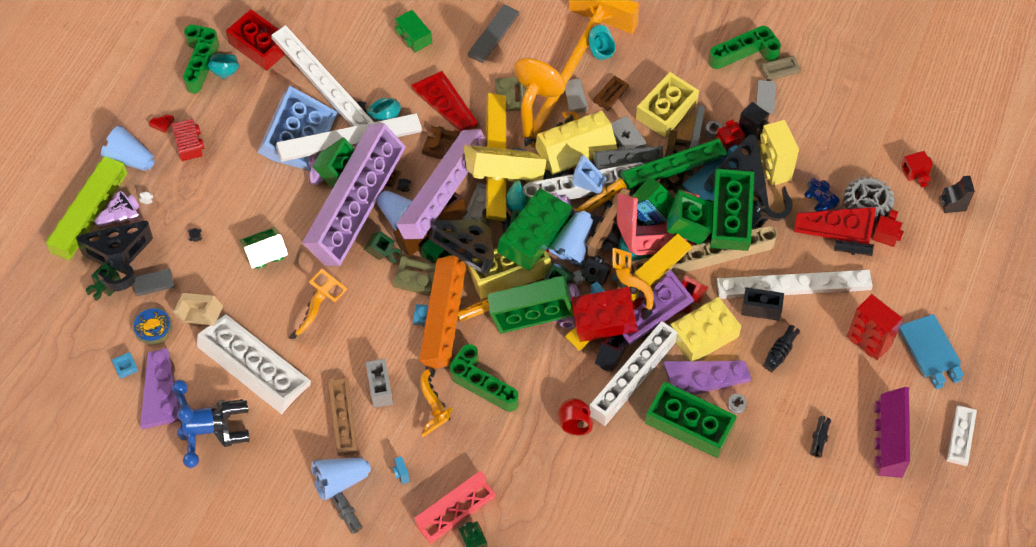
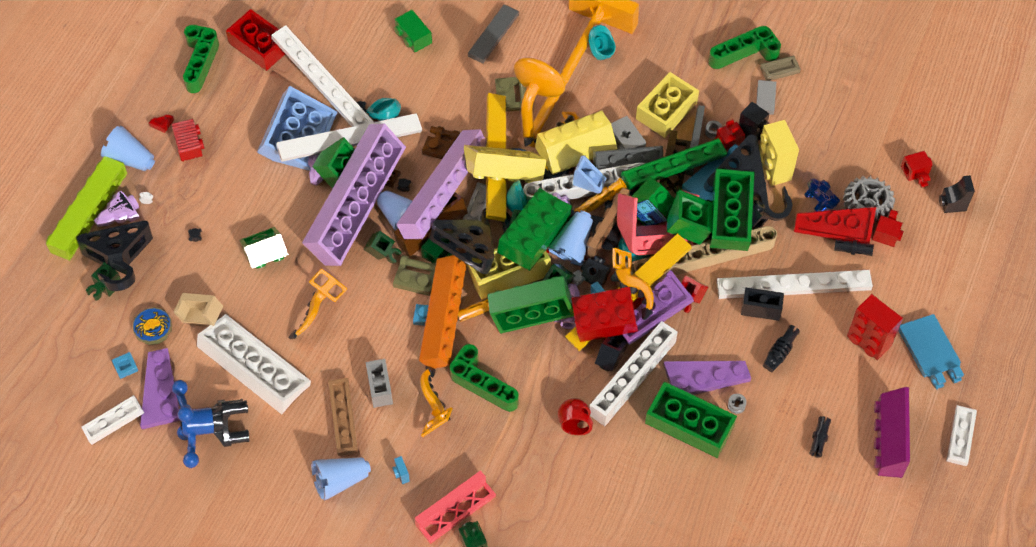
dark grey tile [134,268,175,297] -> none
teal hat [208,54,240,79] -> none
dark grey pin [331,492,363,534] -> none
red wing [411,71,478,132] -> none
light grey tile [564,78,588,113] -> none
reddish brown tile [593,76,629,111] -> none
light yellow brick [670,297,741,361] -> none
none -> white tile [82,395,144,445]

